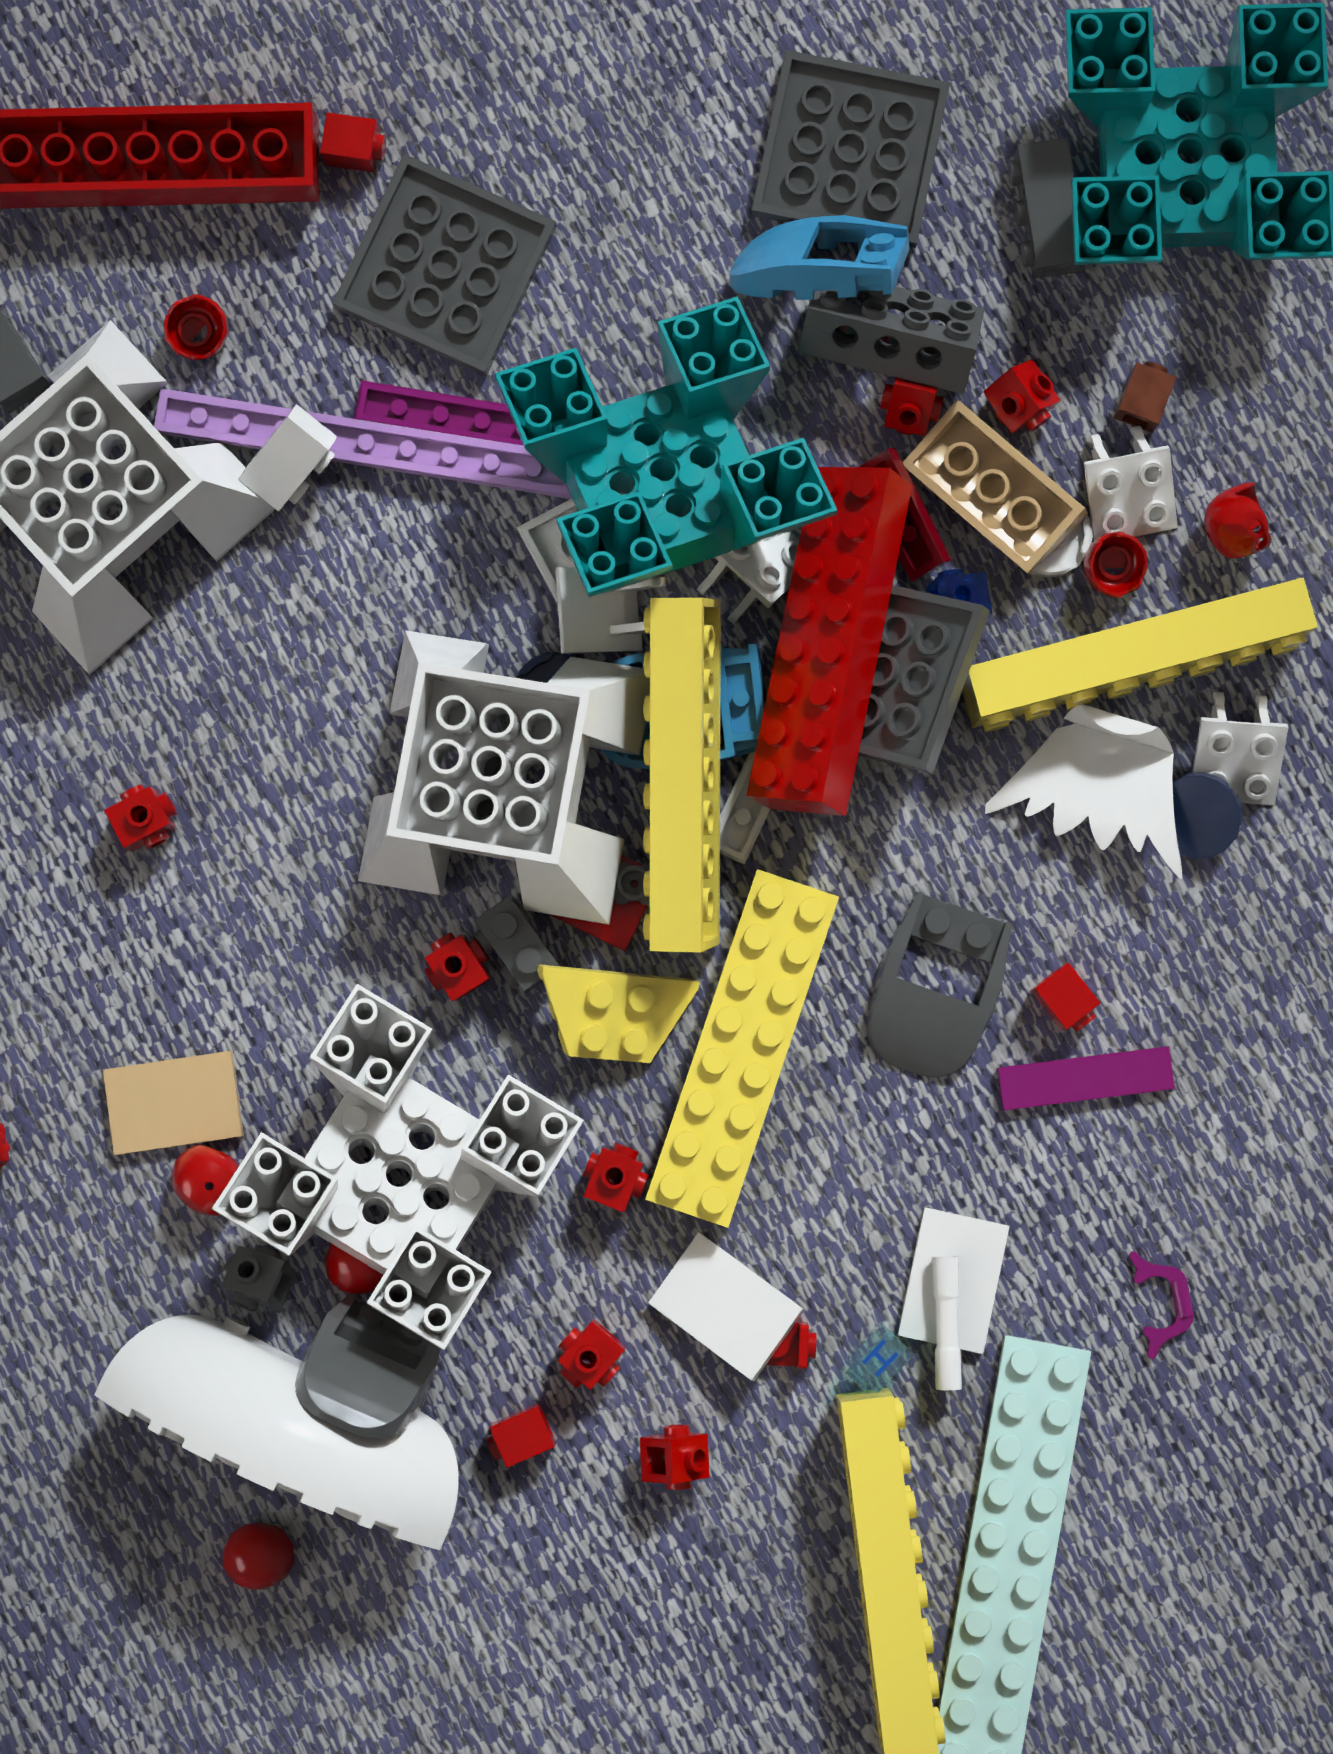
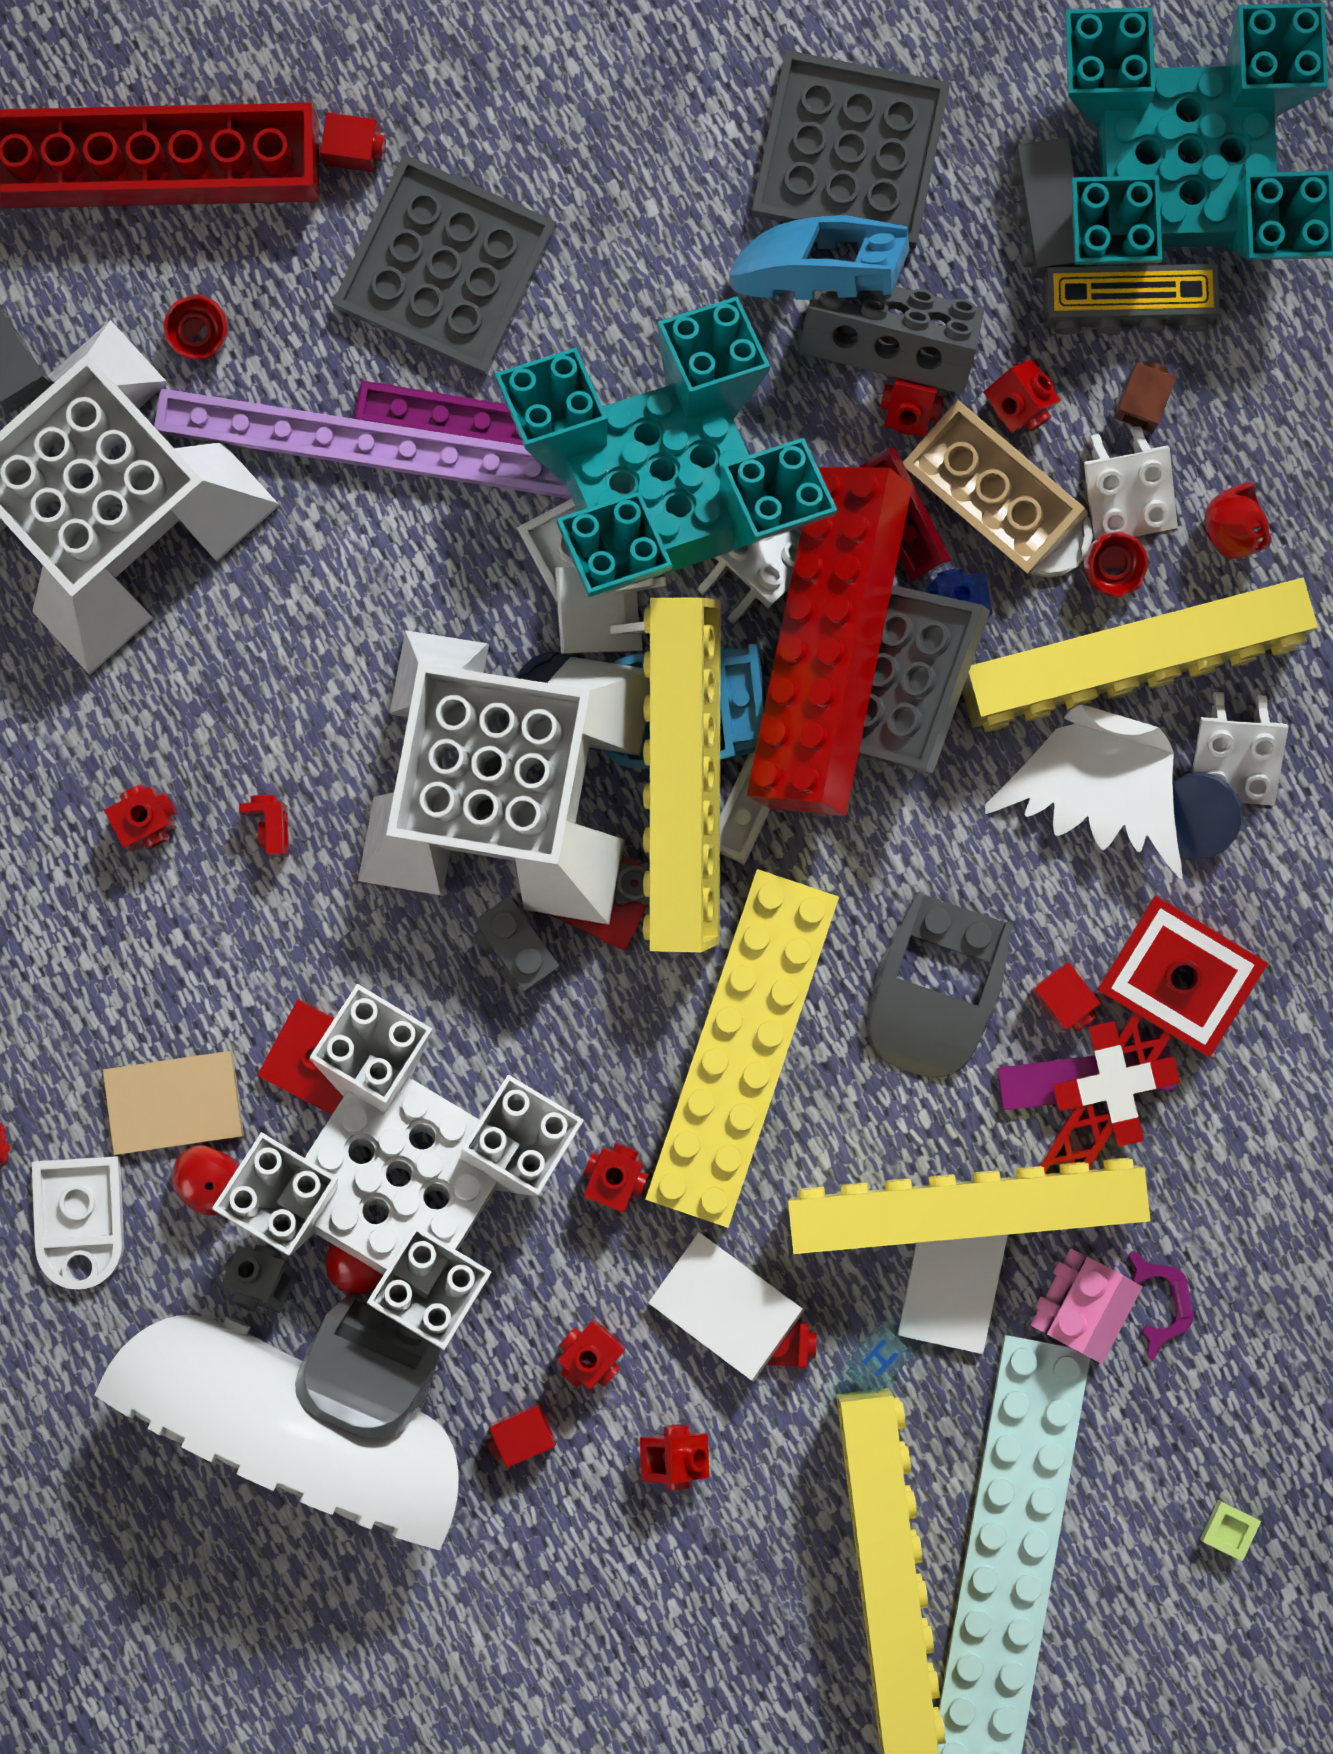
red hair [223,1522,294,1590] -> none
white brick [238,404,337,512] -> none
red brick [424,932,493,1002] -> none
light yellow wing [537,964,700,1063] -> none
white piece [932,1256,962,1390] -> none
none -> white tile [32,1156,124,1290]
none -> red bracket [239,795,289,857]
none -> red plate [257,999,343,1115]
none -> light yellow brick [788,1158,1150,1254]
none -> bright pink brick [1030,1248,1142,1364]
none -> piece [1038,895,1269,1173]
none -> brick [1043,264,1220,335]
none -> yellowish green plate [1200,1500,1261,1561]

